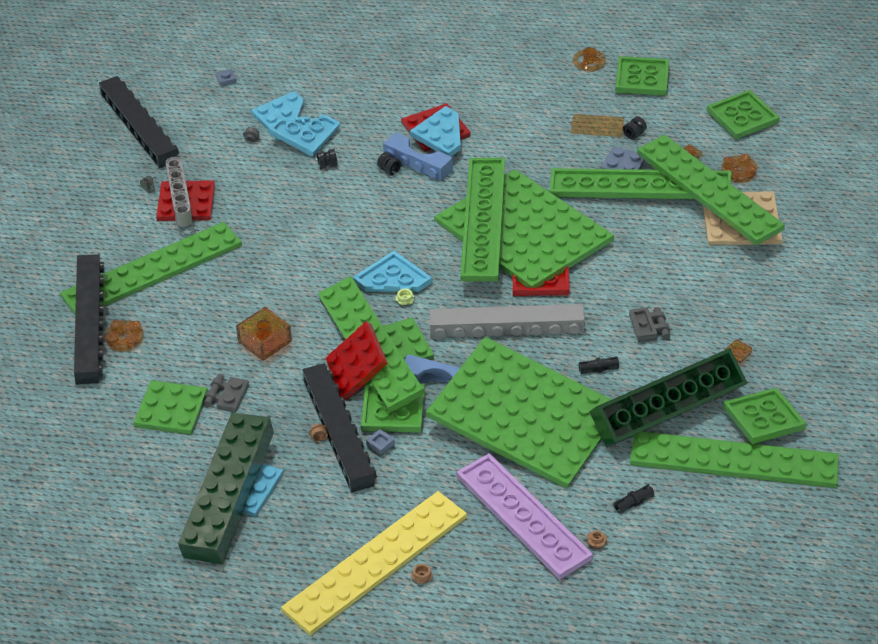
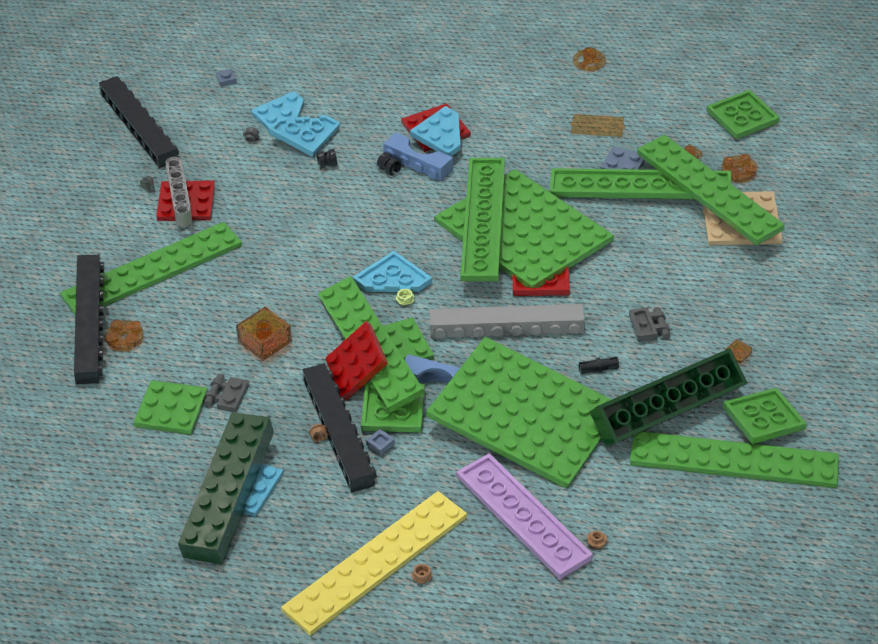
black pin [613,484,654,514] -> none
bright green plate [615,56,669,96] -> none
black wheel [622,116,647,140] -> none

